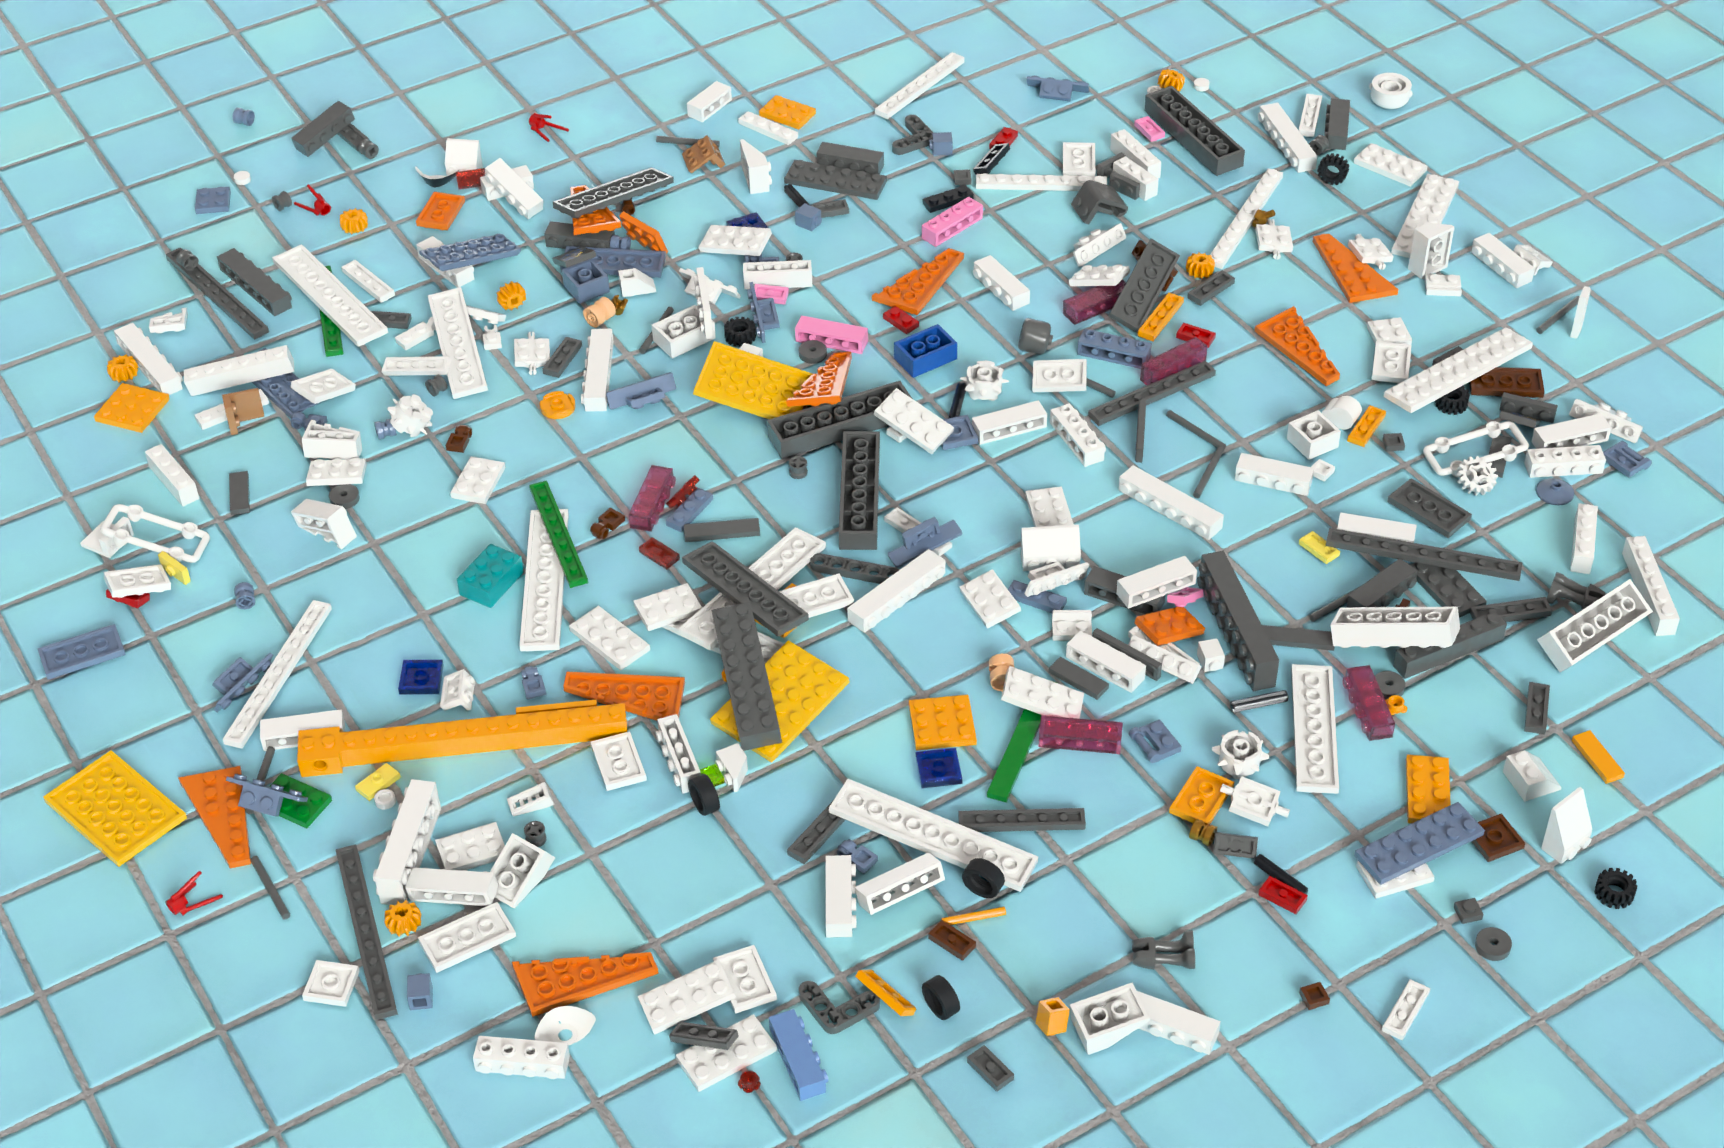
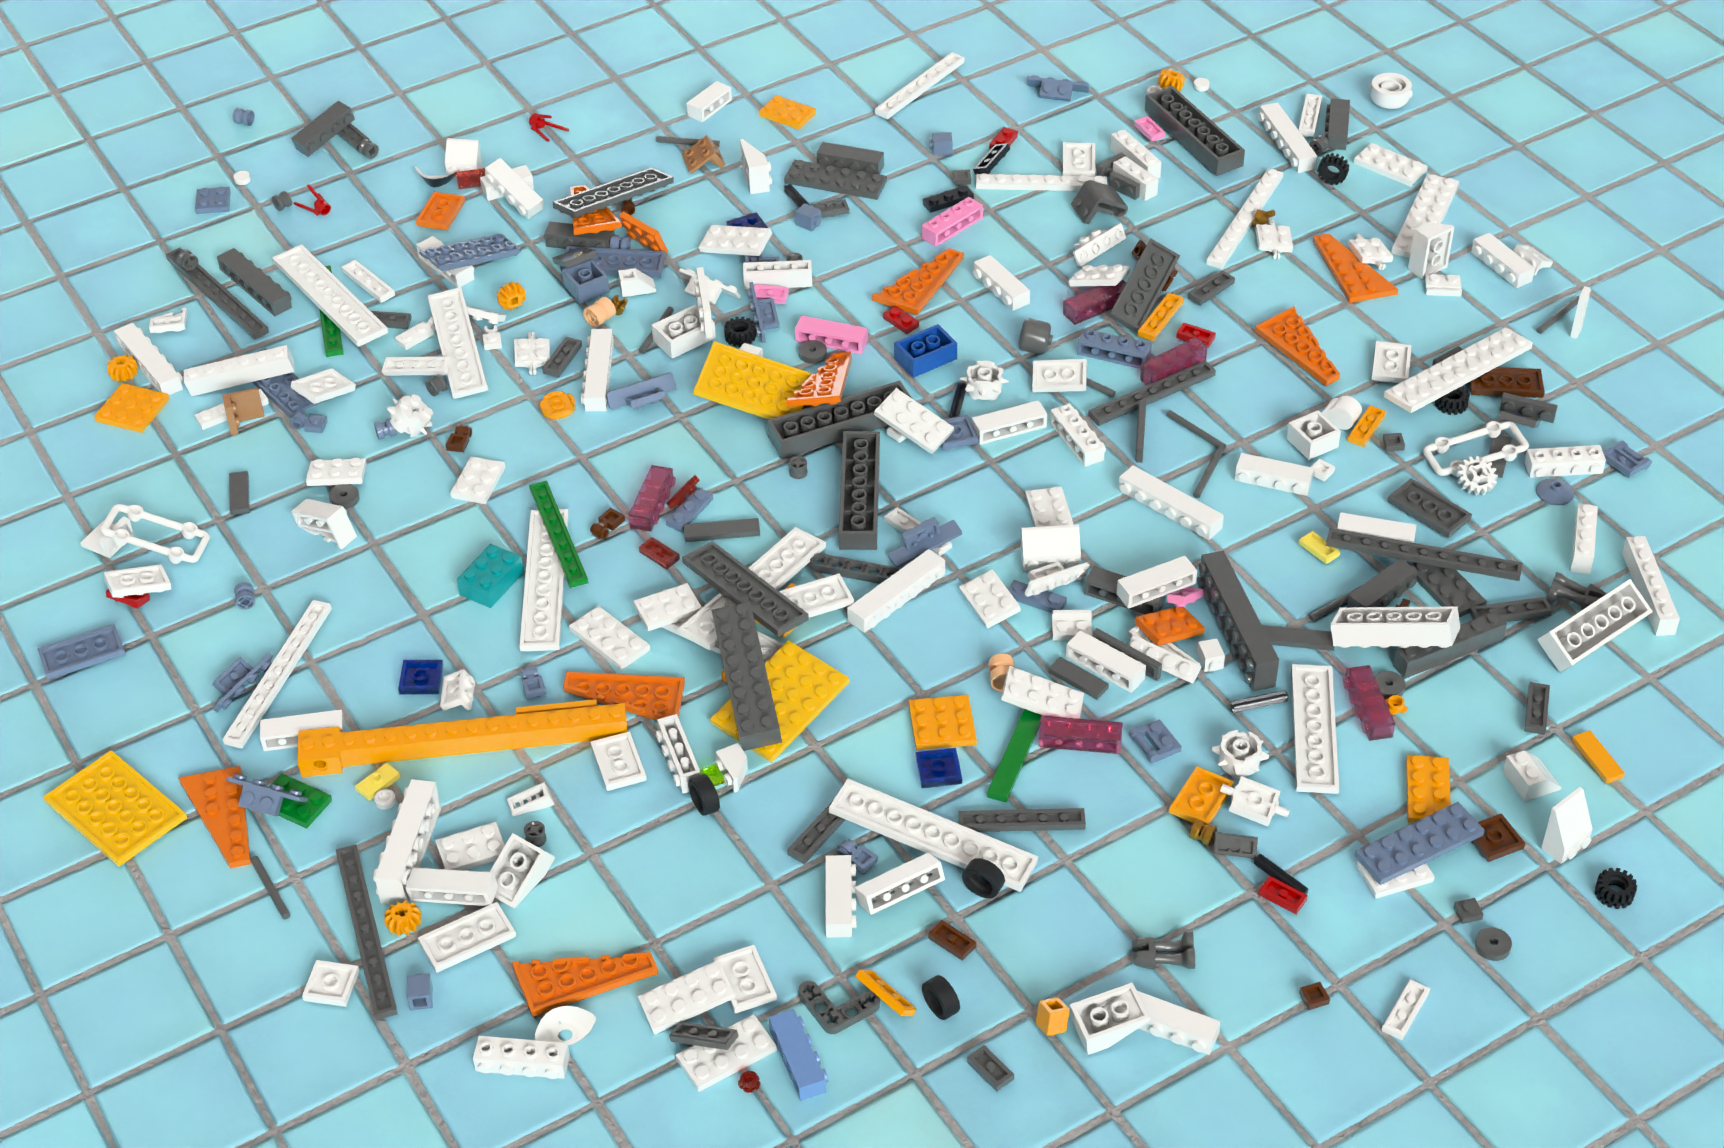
white brick [145,444,199,506] -> none
light yellow plate [158,551,191,585] -> none
red plant [165,871,223,916] -> none
dark grey bar [245,746,275,814] -> none
white wedge [302,420,362,460] -> none
light orange gear [340,208,368,235] -> none
white plate [738,111,798,145] -> none
dark grey beam [892,115,933,155] -> none
light orange bar [941,907,1006,925] -> none
light orange gear [1186,252,1215,279] -> none
white plate [1367,317,1412,345] -> none
white brick [1531,413,1611,449] -> none
white bracket [1569,399,1643,443] -> none

